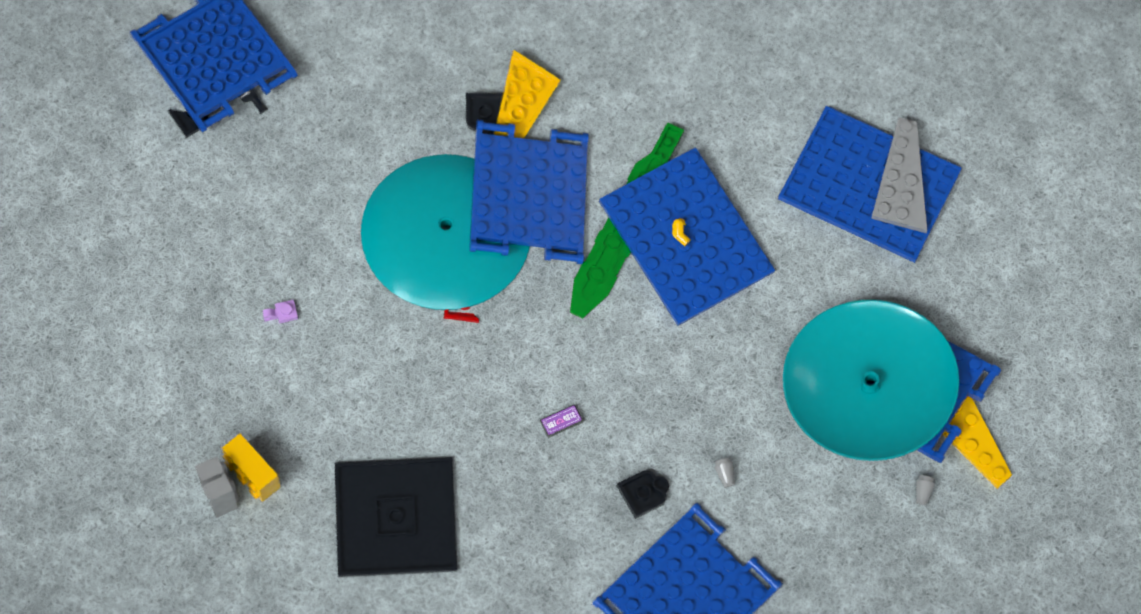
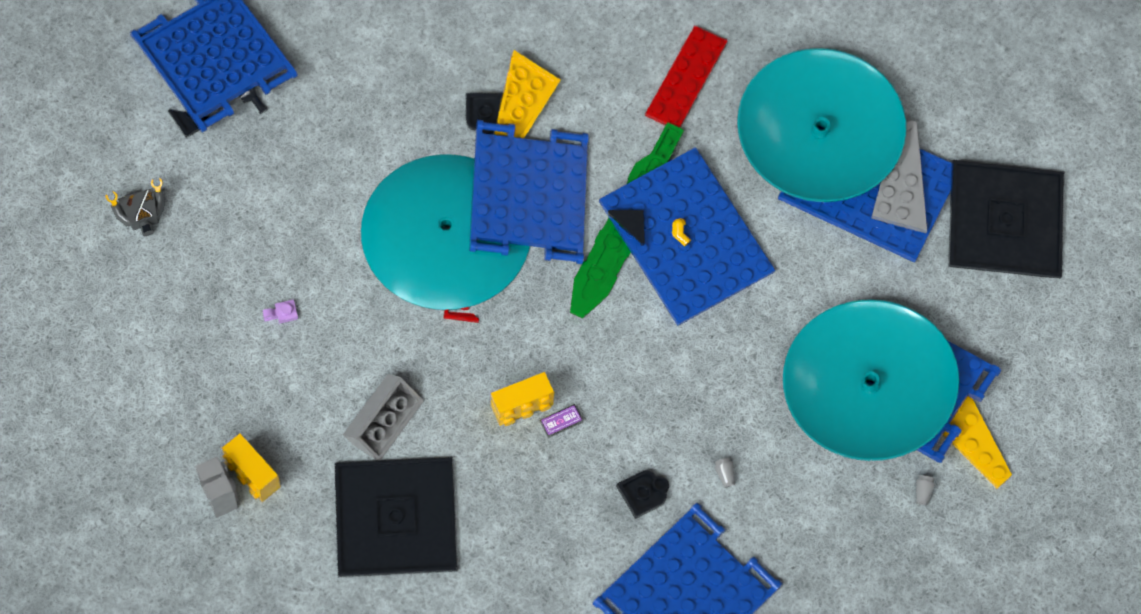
none -> dark grey torso [105,178,165,236]
none -> light grey slope [343,374,424,461]
none -> yellow piece [491,372,554,426]
none -> black tile [608,210,645,245]
none -> red plate [645,25,727,128]
none -> teal dish [737,48,906,202]
none -> black tile [948,160,1064,279]

